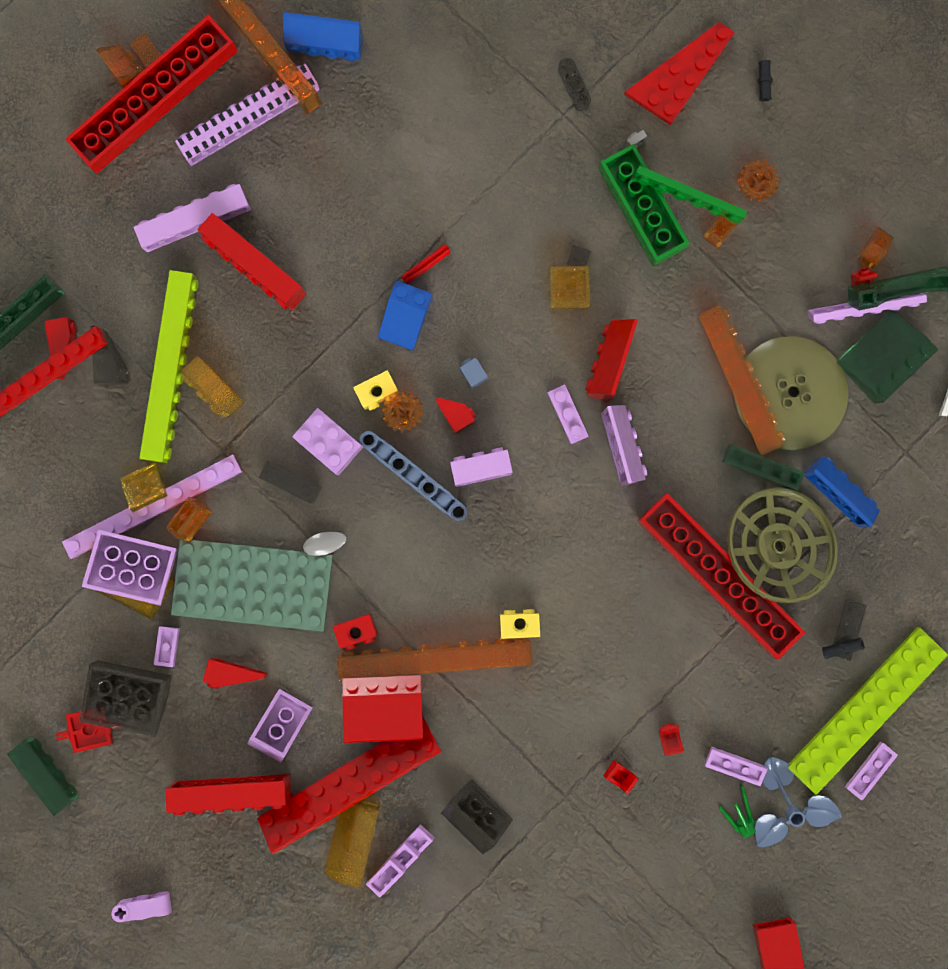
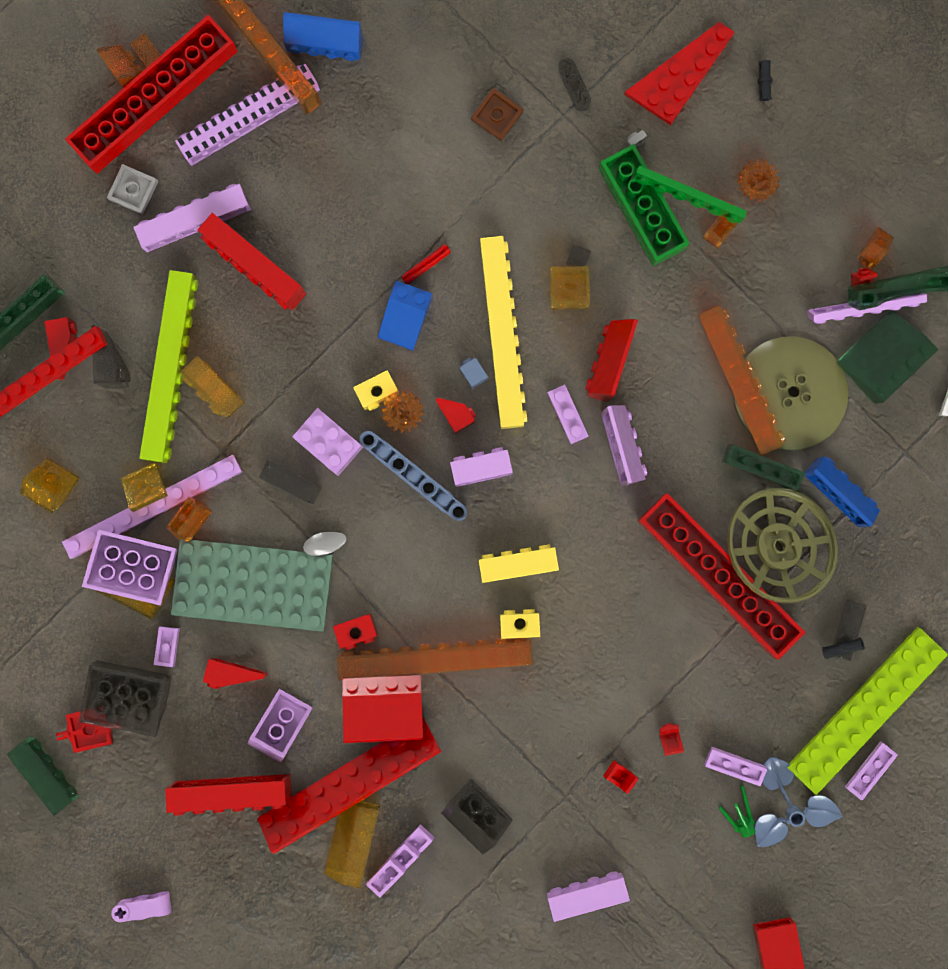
none -> clear yellow slope [20,458,79,513]
none -> light grey plate [107,164,159,215]
none -> reddish brown plate [471,88,524,142]
none -> light yellow brick [479,544,559,583]
none -> light yellow brick [480,236,527,429]
none -> lavender brick [547,872,630,922]

